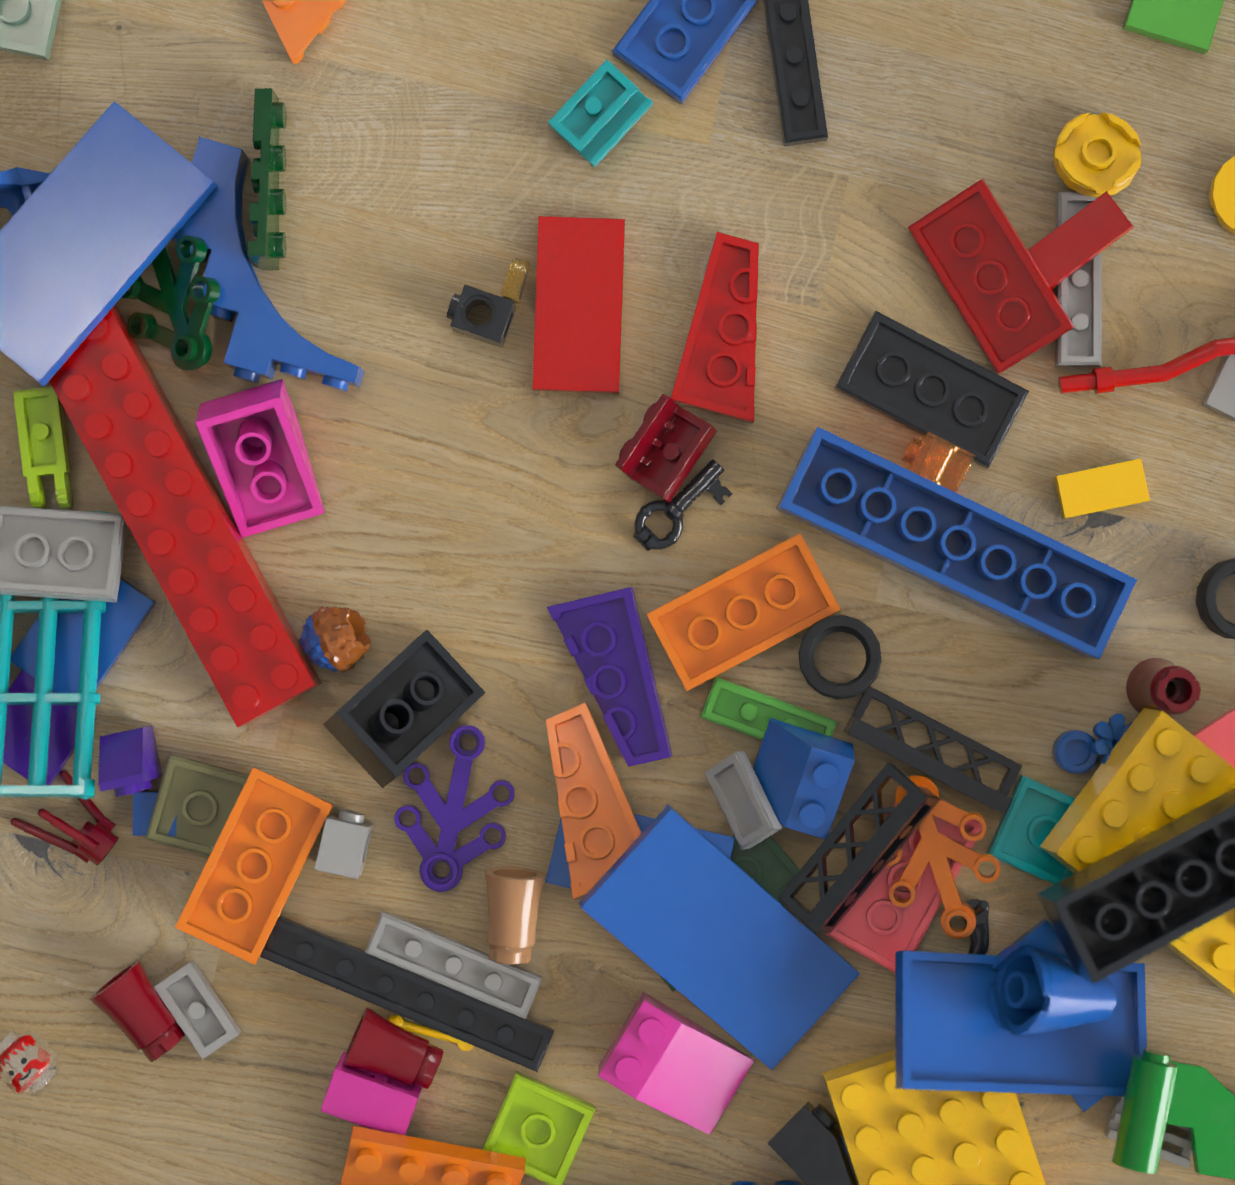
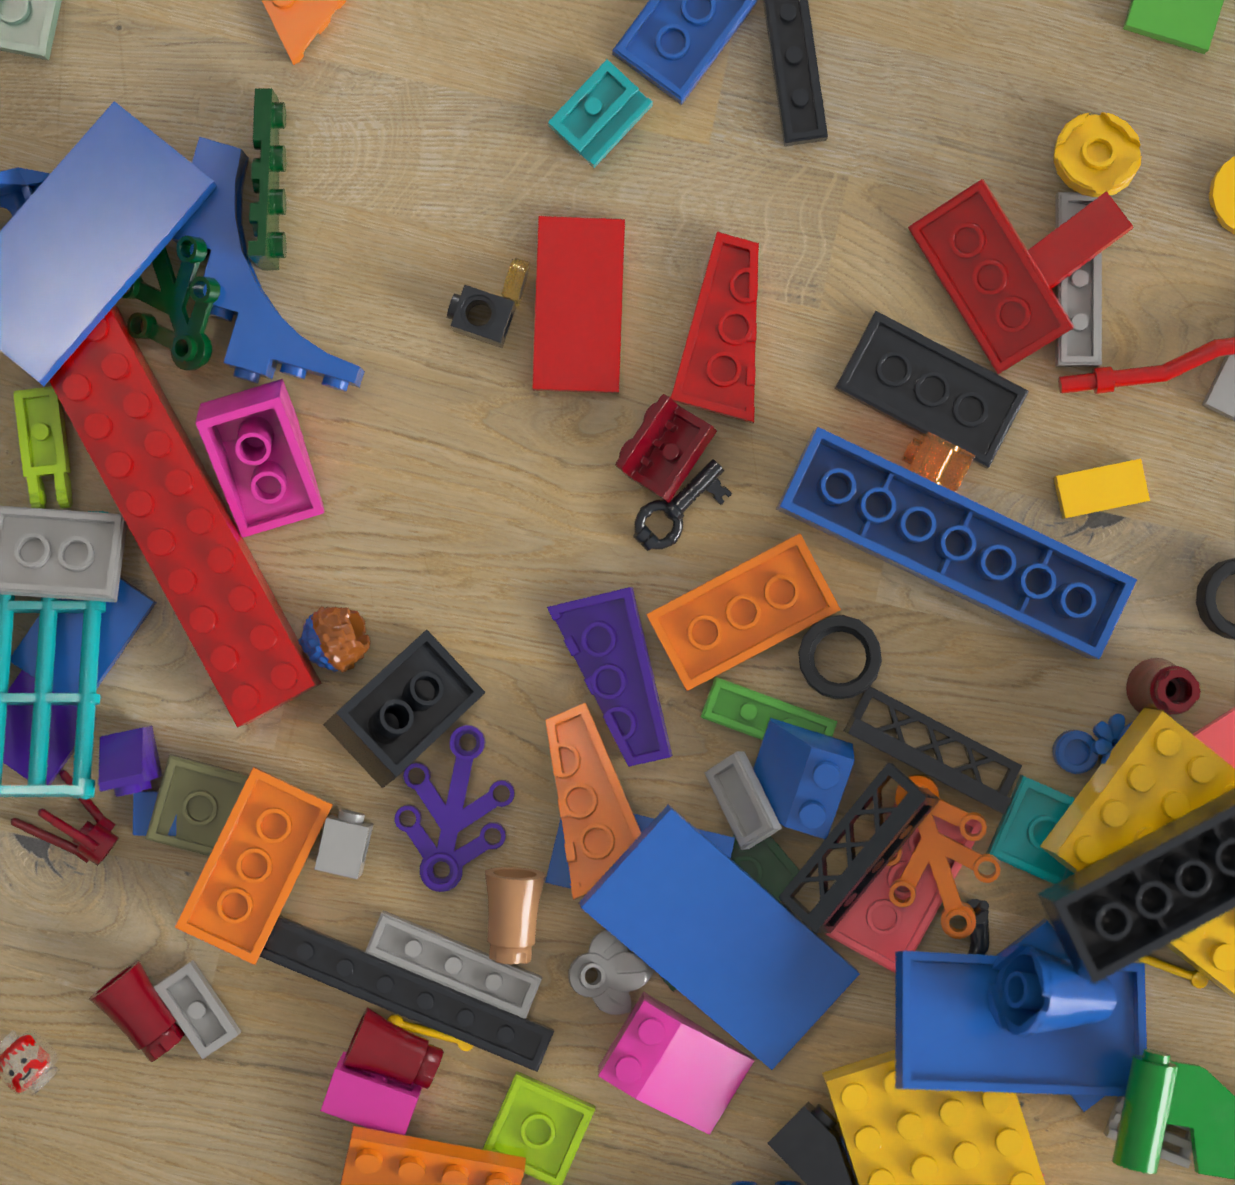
none -> light grey plate [568,930,654,1015]
none -> yellow hinge [1138,955,1209,989]

